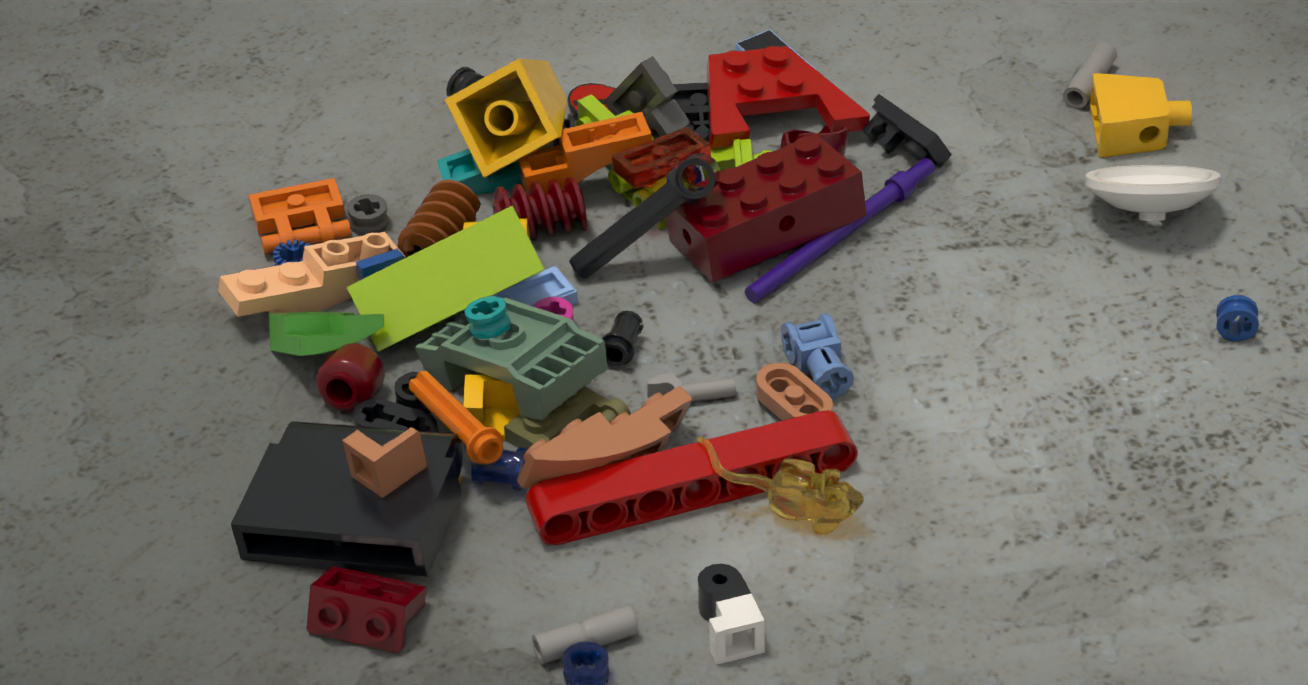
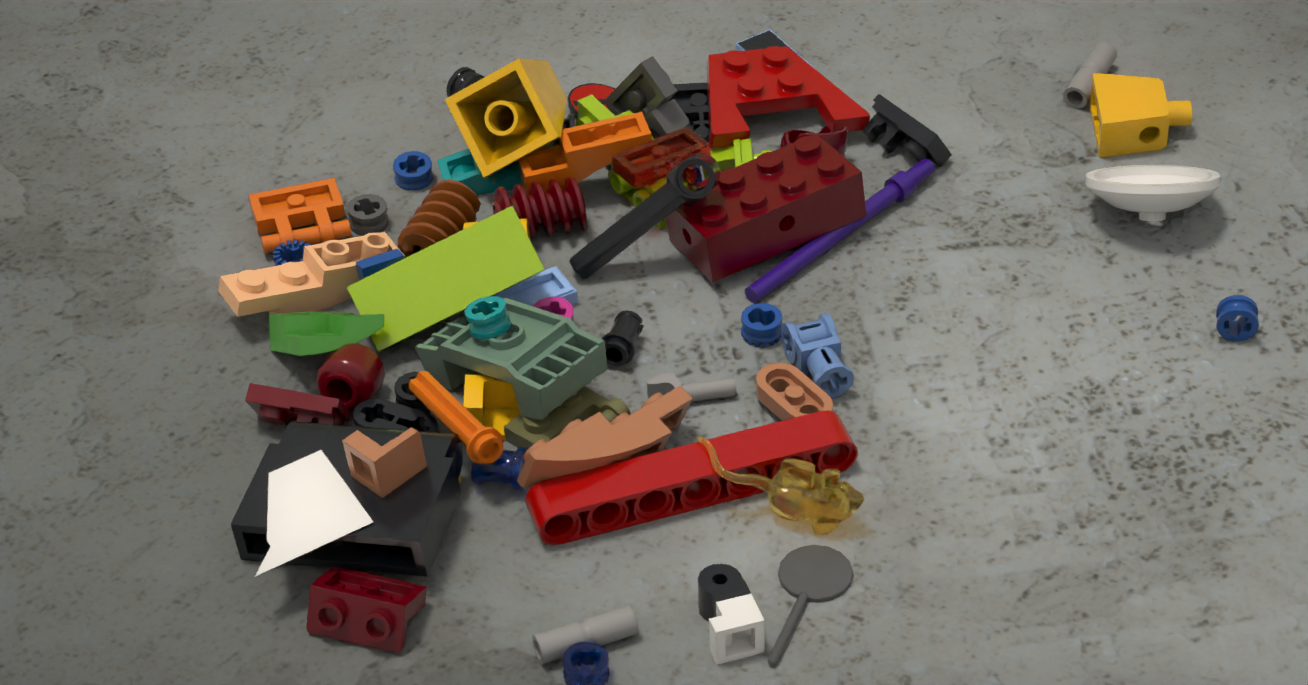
none -> dark red plate [245,383,351,425]
none -> white sticker [255,450,373,577]
none -> blue bush [393,151,433,191]
none -> blue bush [741,303,782,347]
none -> dark grey piece [768,545,853,666]

